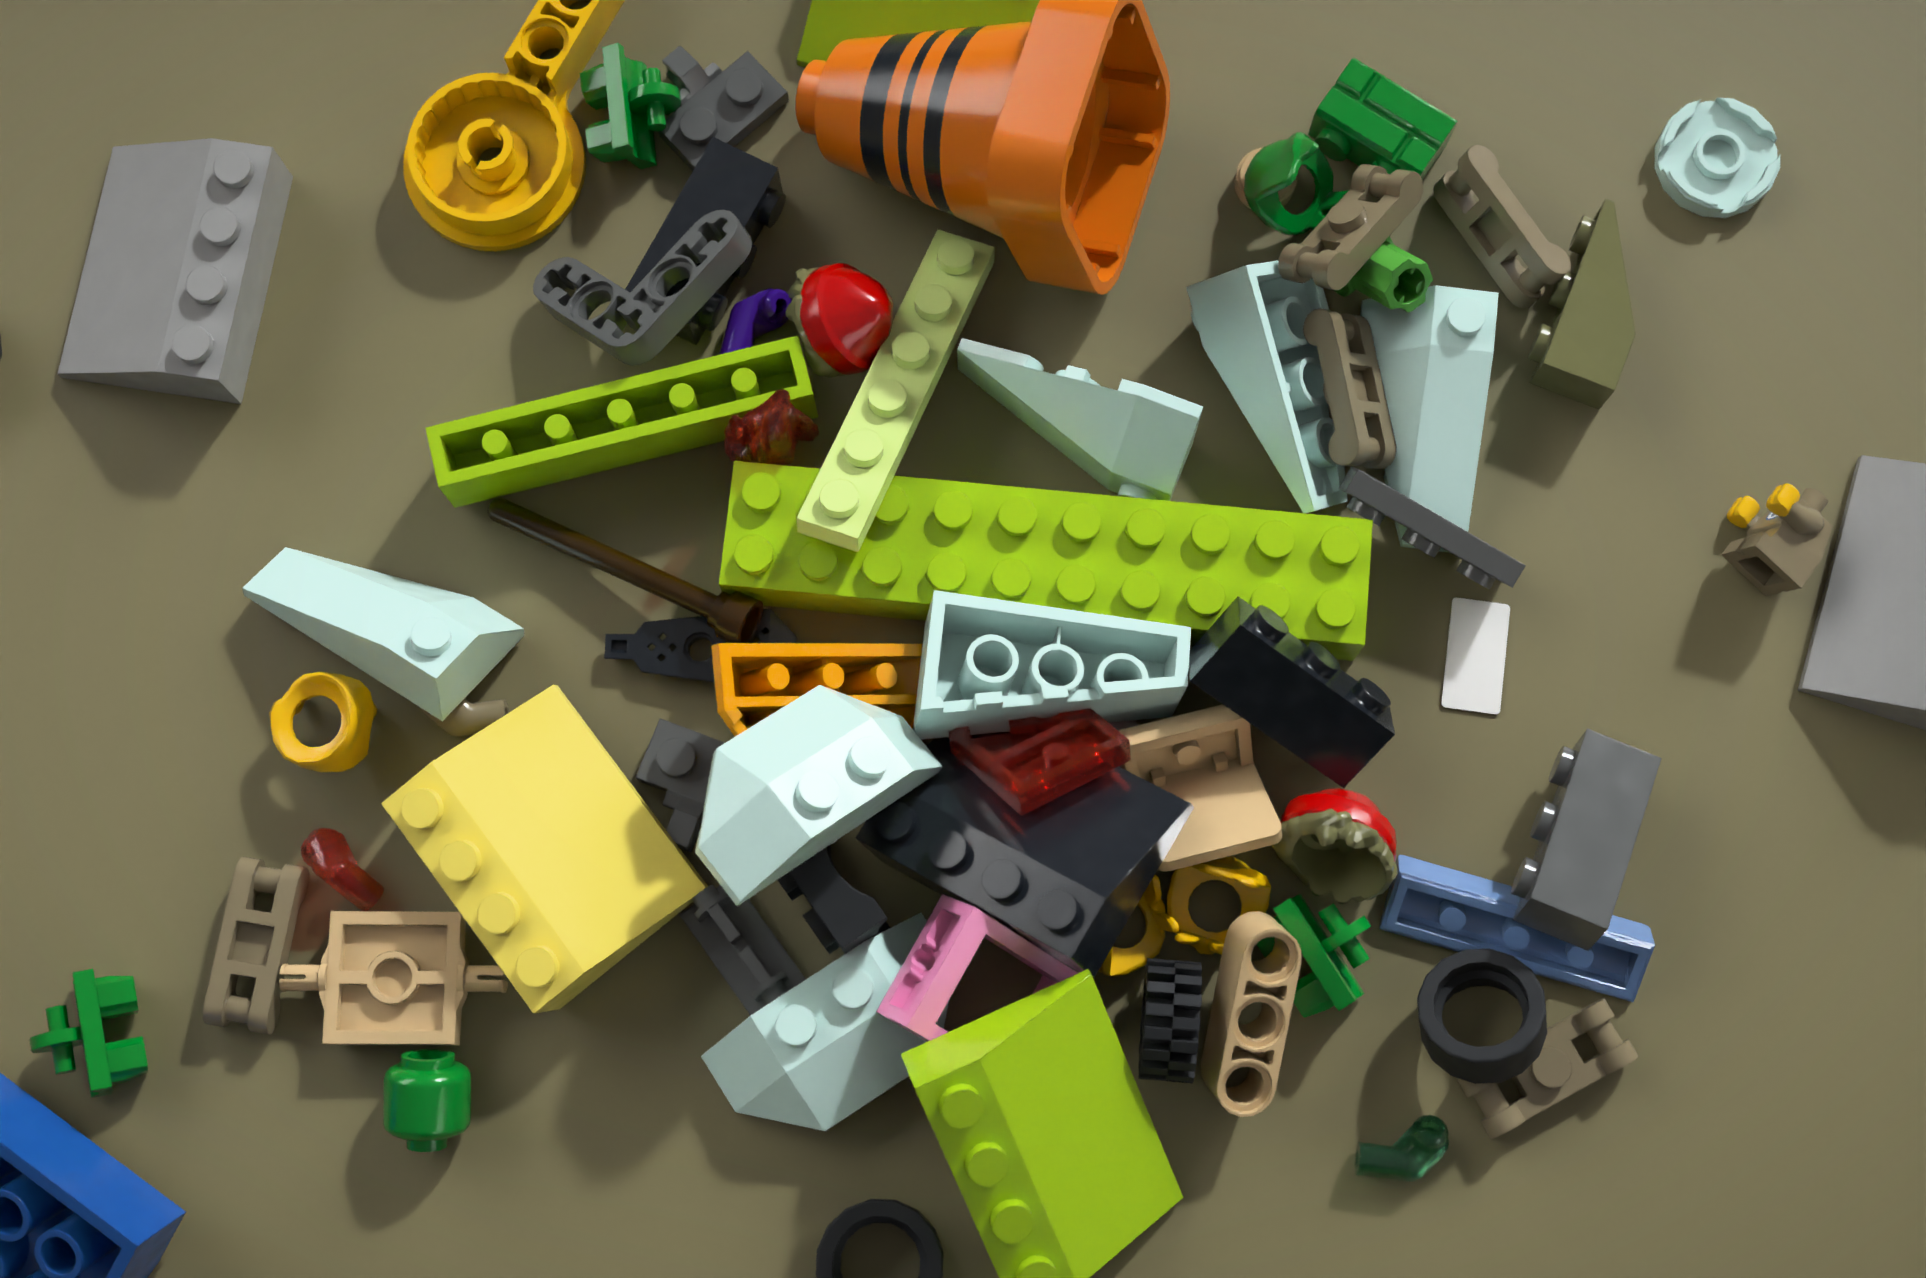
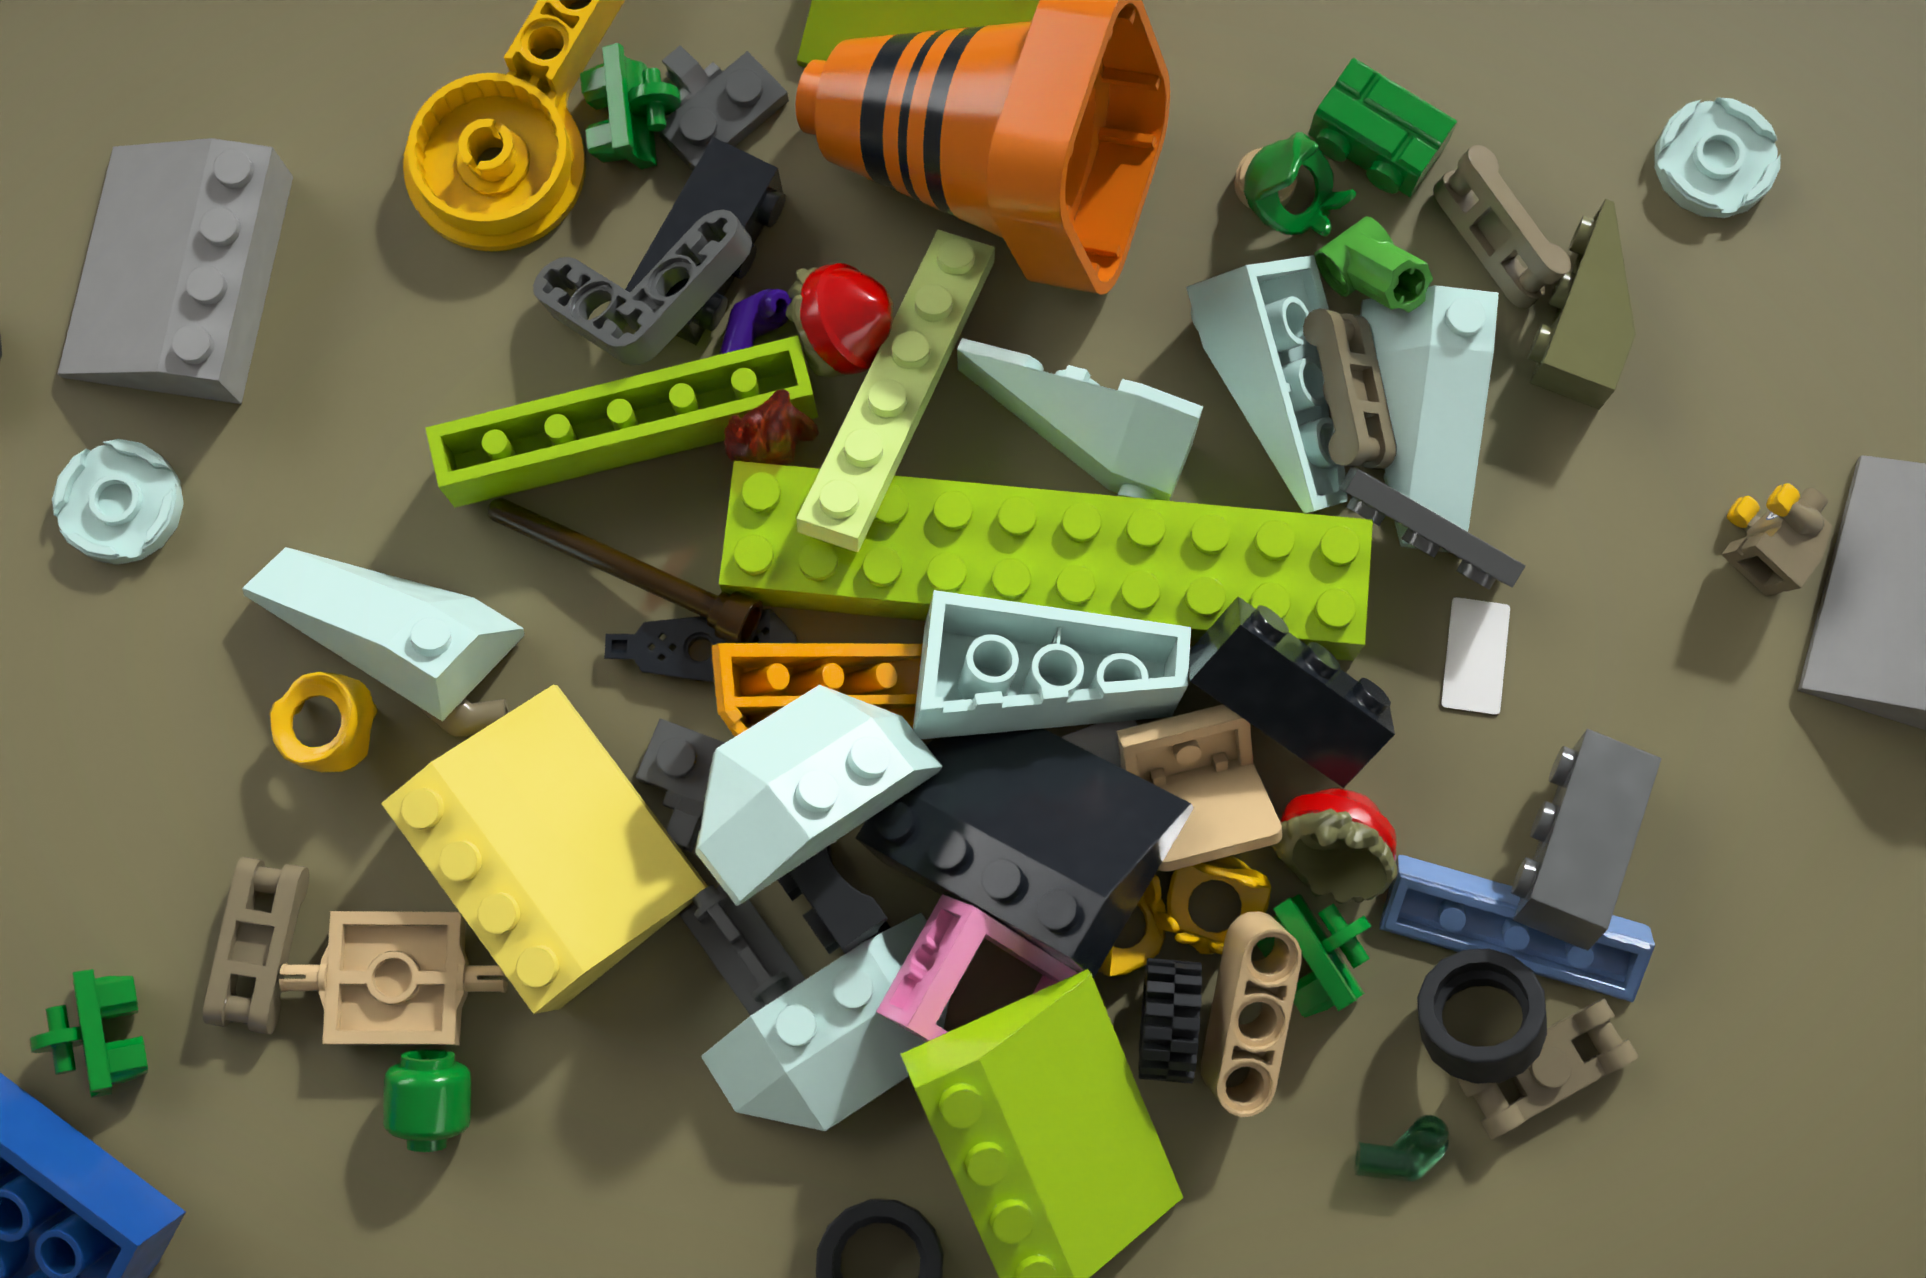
clear red arm [301,828,385,911] -> none
clear red wing [949,708,1131,816] -> none
dark tan plate [1278,164,1423,290] -> none
none -> light aqua tile [52,439,184,565]

